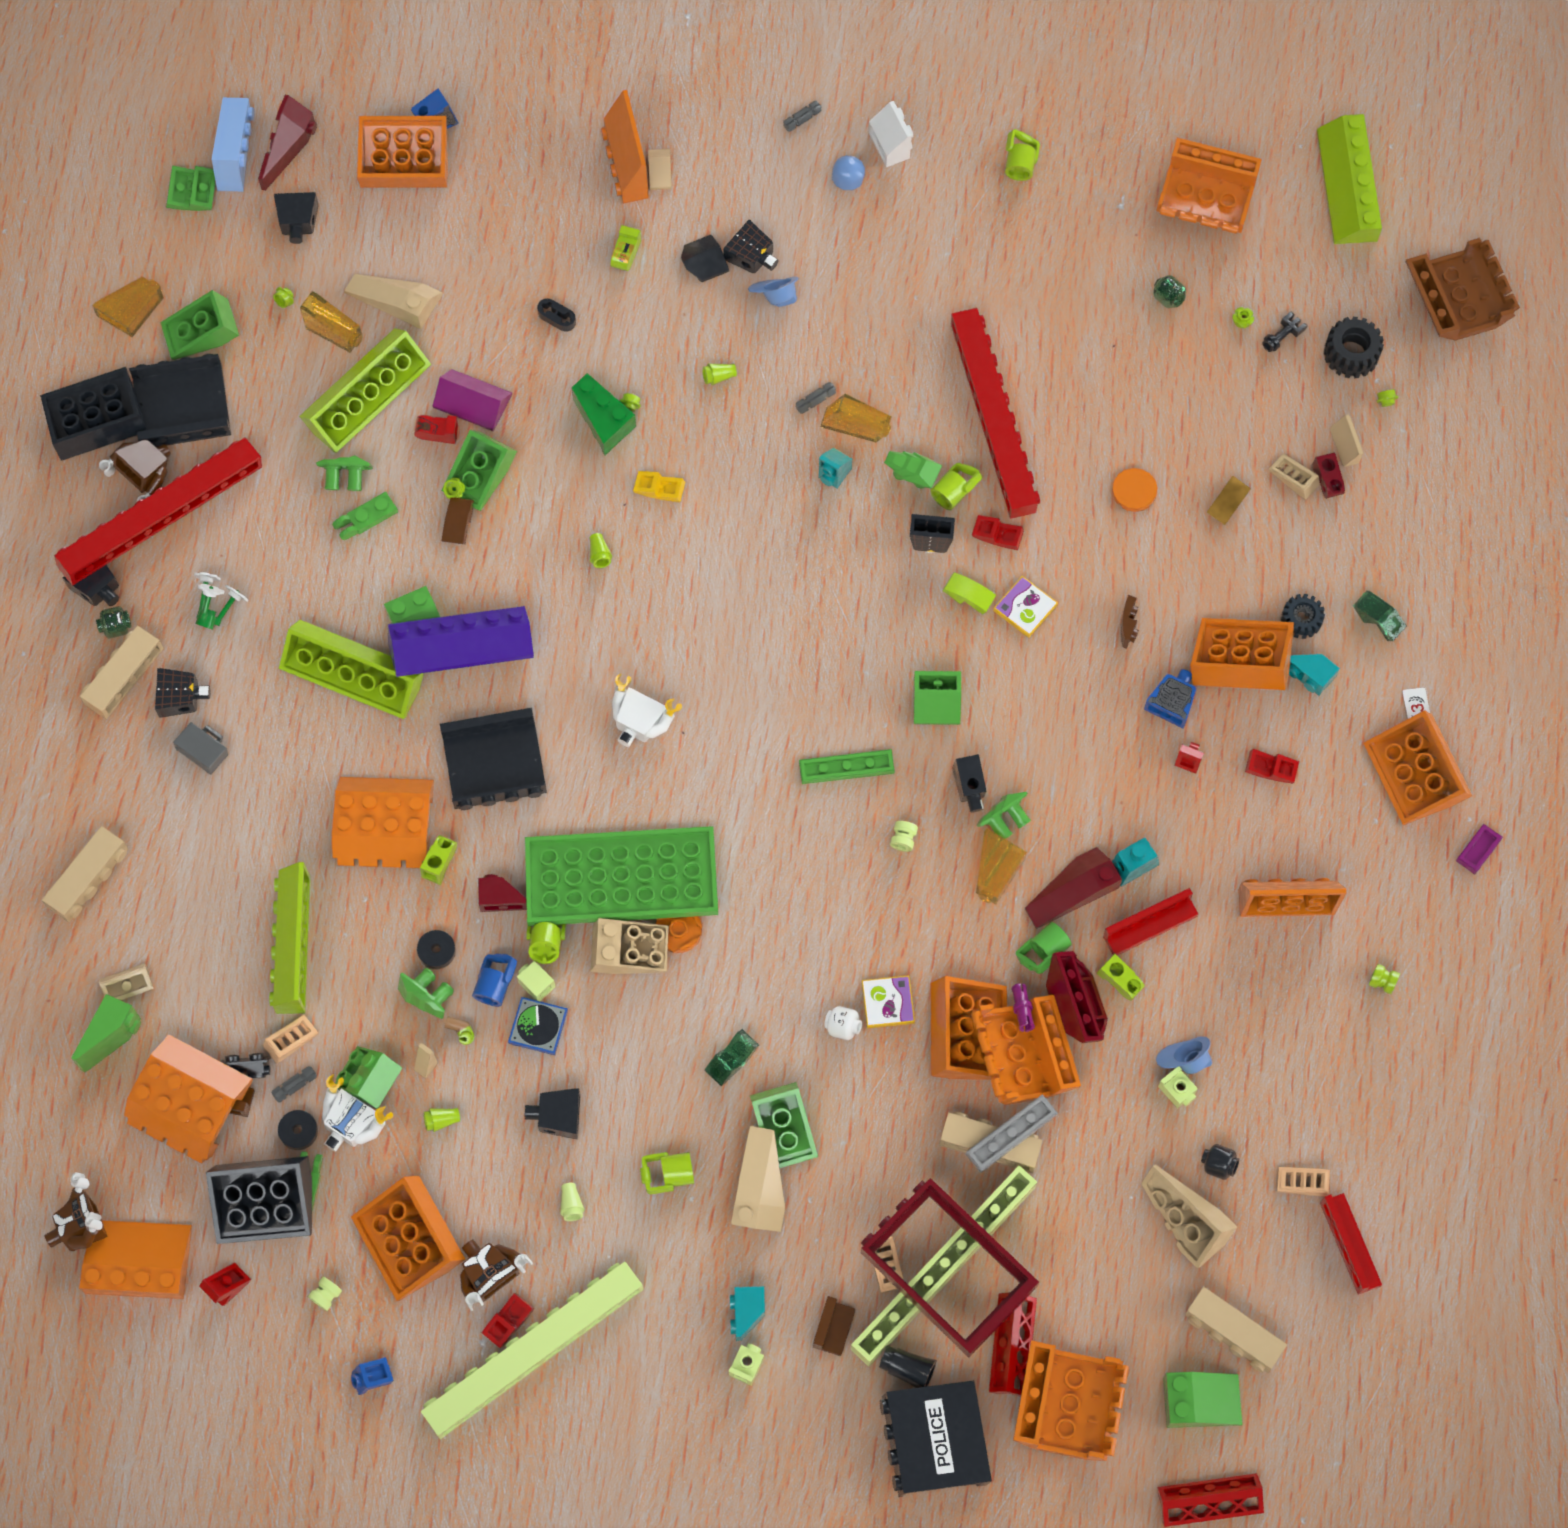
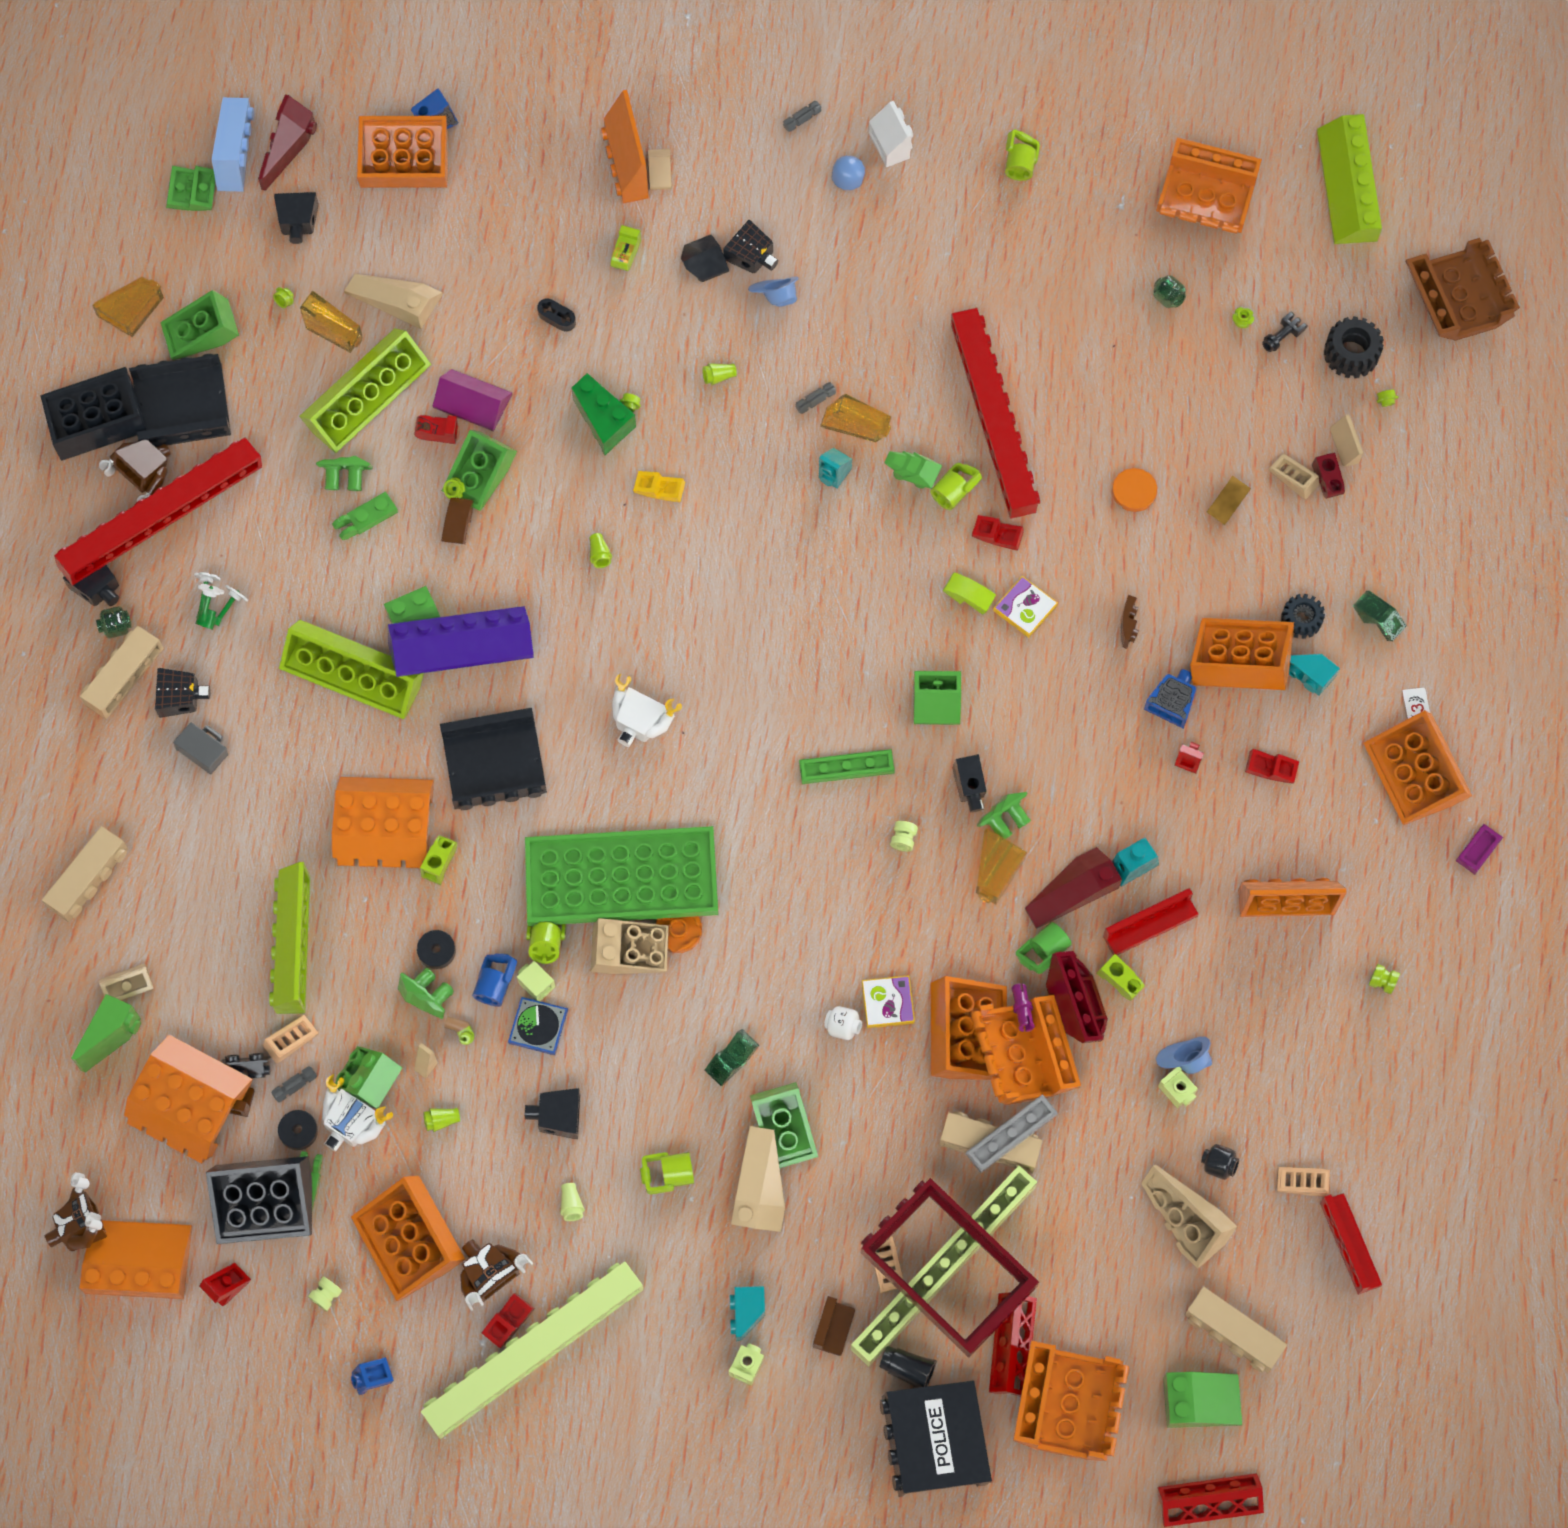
dark red slope [478,874,527,912] -> none
black torso [909,514,955,553] -> none

